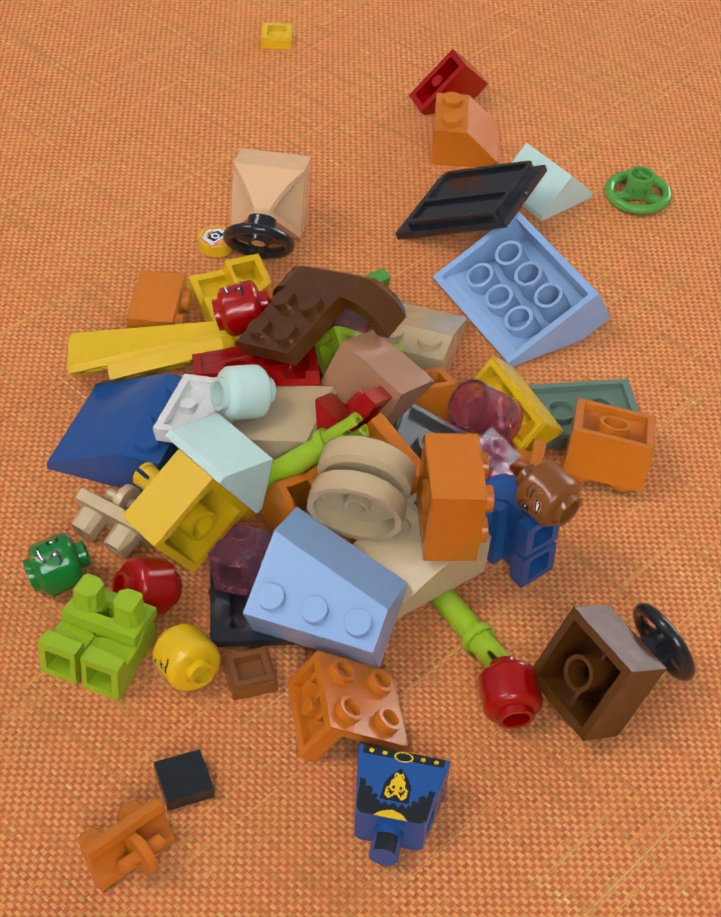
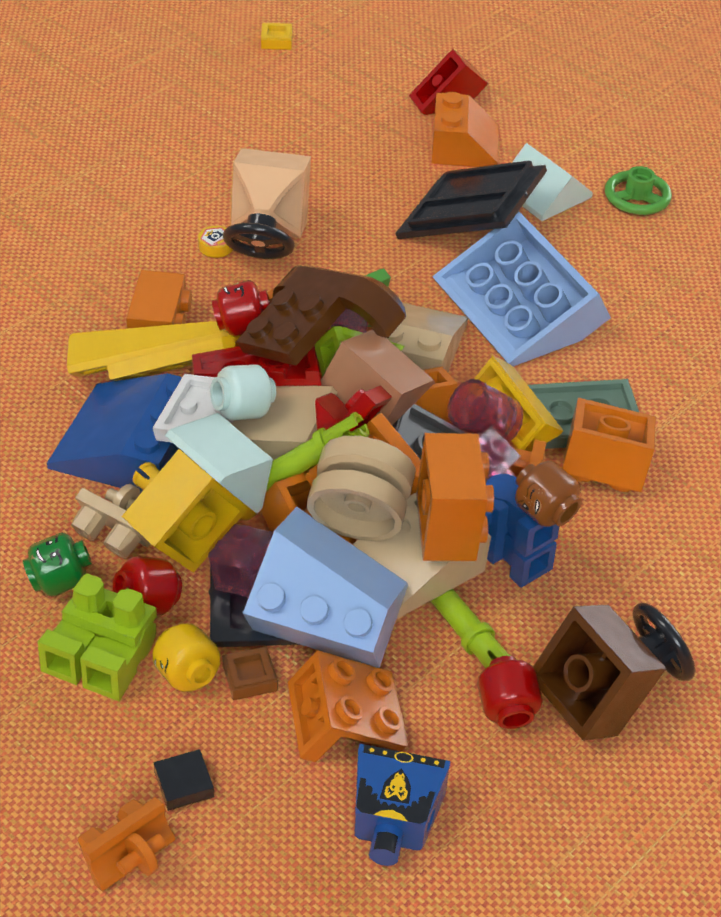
yellow slope [187,253,272,322] -> none

